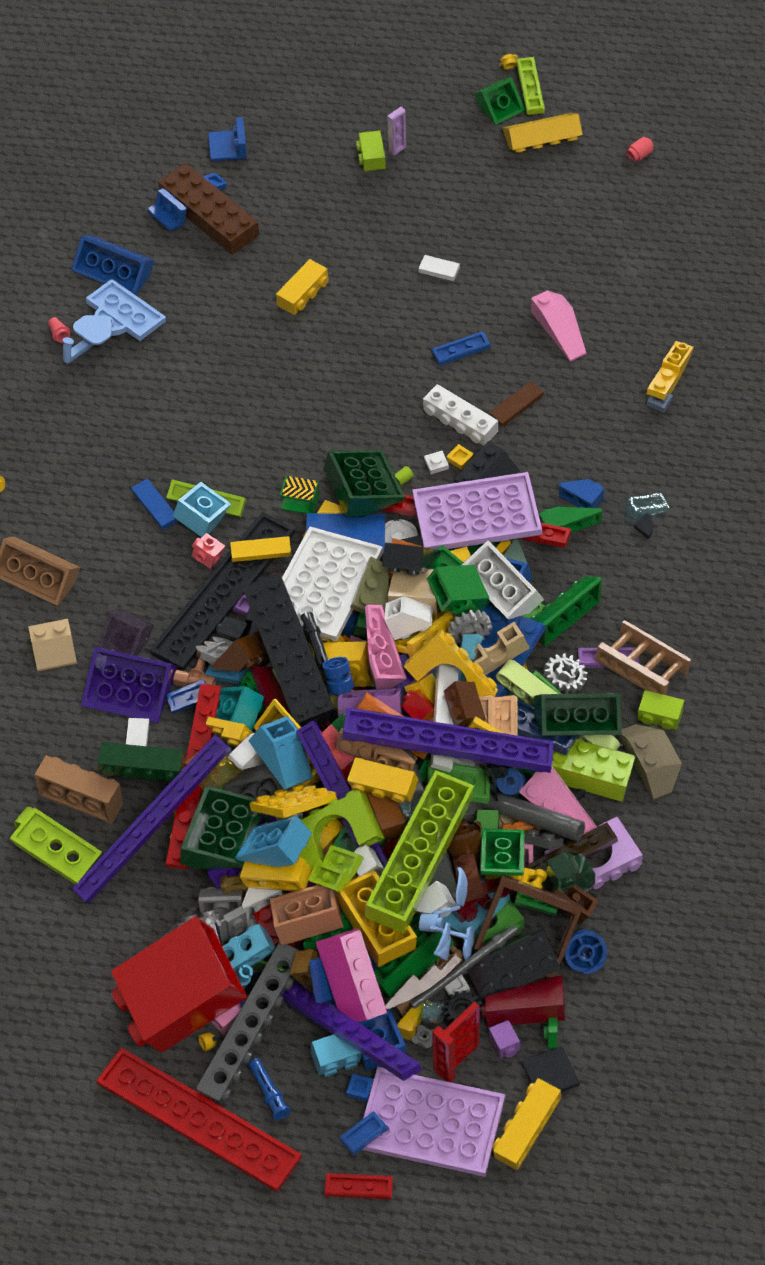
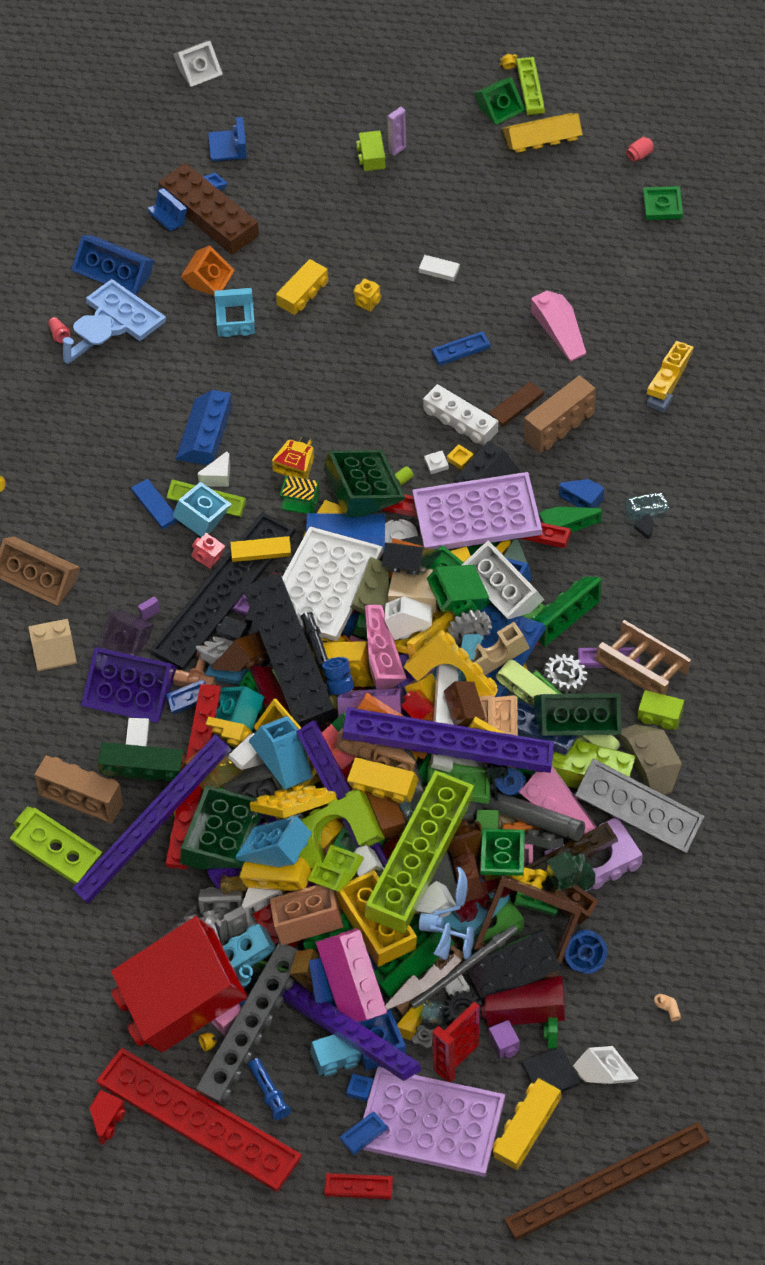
none -> red slope [90,1090,126,1145]
none -> medium lavender tile [138,596,160,621]
none -> white slope [173,41,222,87]
none -> blue slope [176,390,232,465]
none -> orange slope [181,245,235,296]
none -> white slope [198,452,230,487]
none -> medium azure panel [214,288,255,337]
none -> yellow torso [272,436,314,479]
none -> yellow brick [353,279,381,312]
none -> reddish brown plate [504,1122,710,1241]
none -> medium nougat brick [524,375,596,453]
none -> white slope [573,1046,638,1084]
none -> plate [574,759,704,854]
none -> green plate [643,186,683,220]
none -> light nougat arm [654,994,681,1022]

